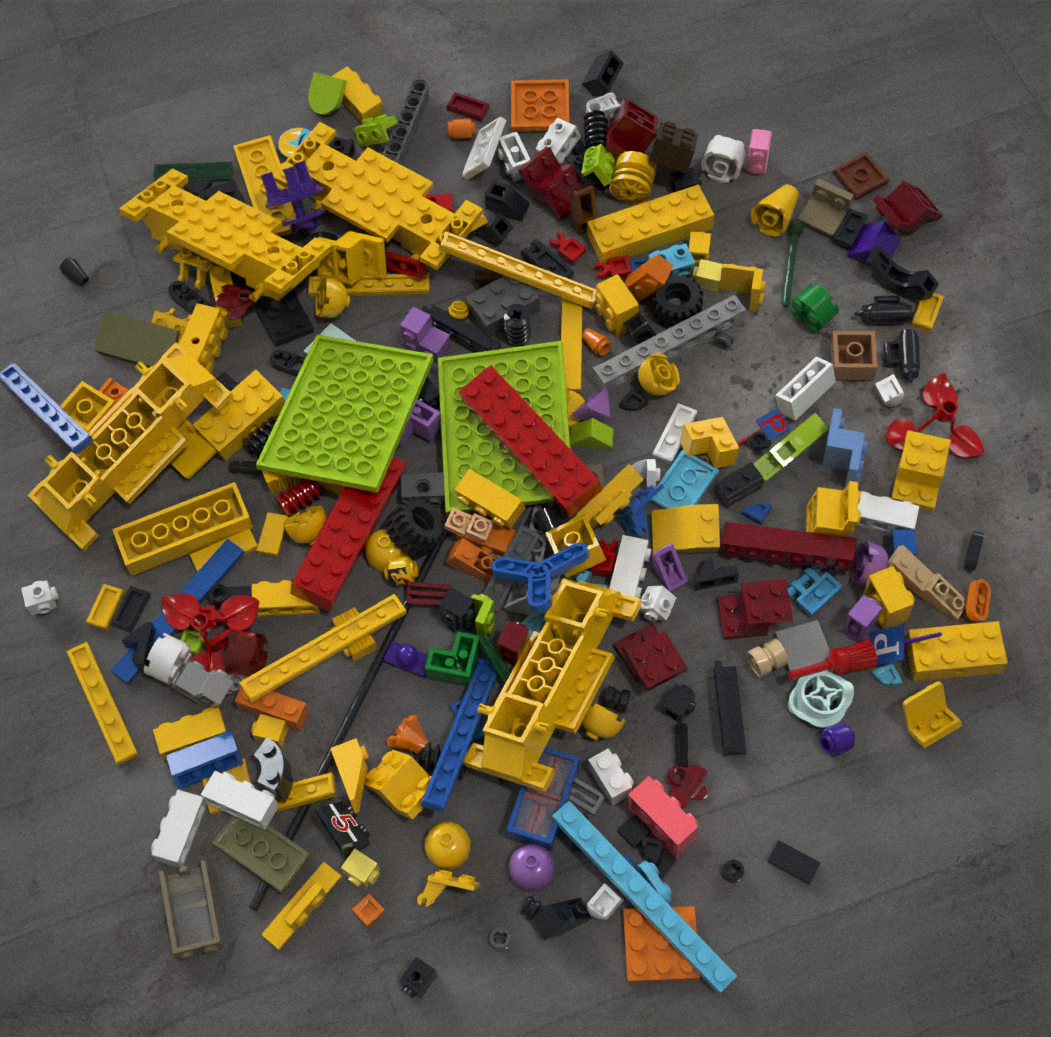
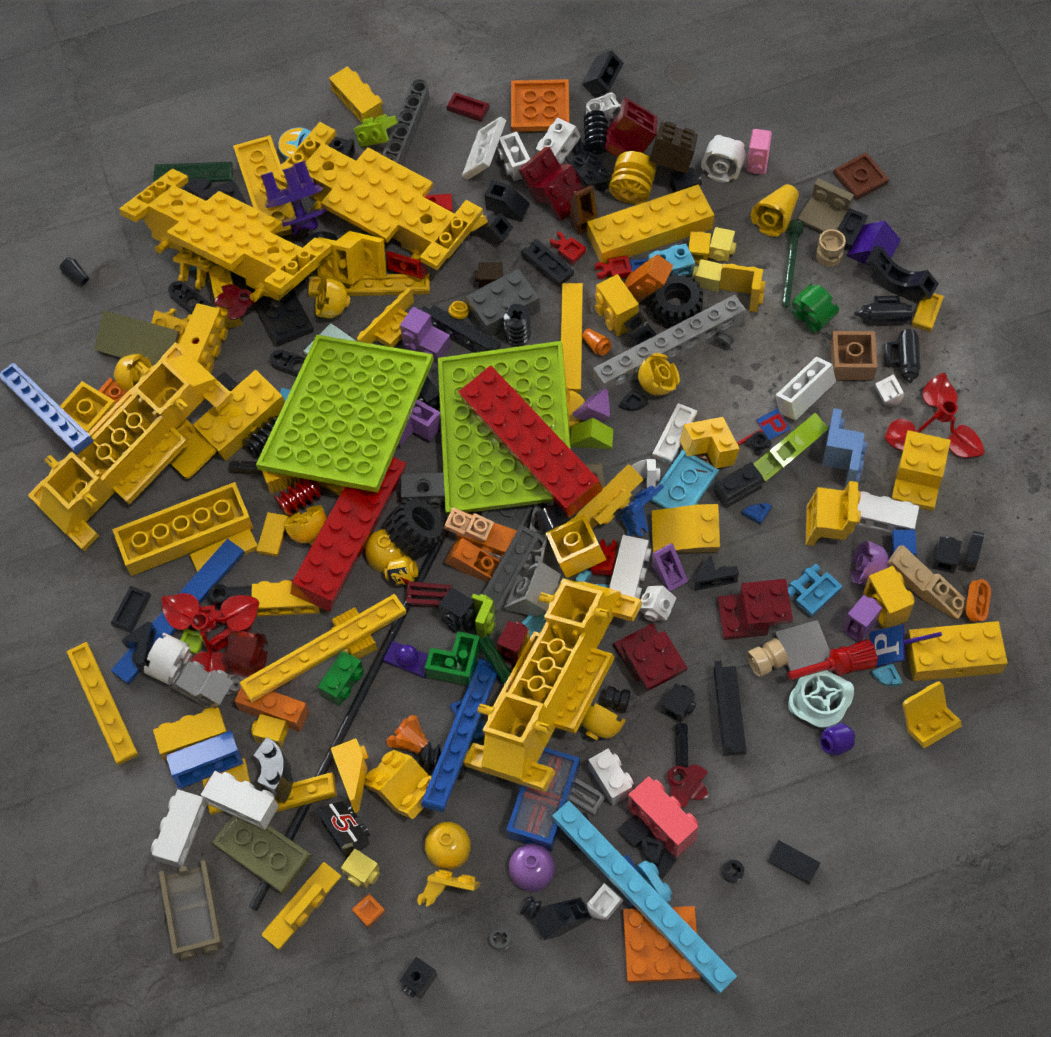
white brick [21,580,59,616] -> none
yellow tile [86,584,125,631] -> none
lime tile [308,72,347,115] -> none
yellow tile [439,232,596,309] -> none
orange brick [448,119,476,139] -> none
yellow brick [454,469,525,529] -> none
blue piece [491,543,589,614] -> none
lime bracket [581,144,615,186] -> none
dark red brick [720,521,857,572] -> none
dark red bracket [872,181,944,235] -> none
none -> yellow cylinder [114,354,152,392]
none -> green brick [318,650,364,707]
none -> yellow bracket [357,287,414,347]
none -> light yellow brick [709,227,737,262]
none -> tan wheel [816,229,846,267]
none -> black brick [932,536,962,574]

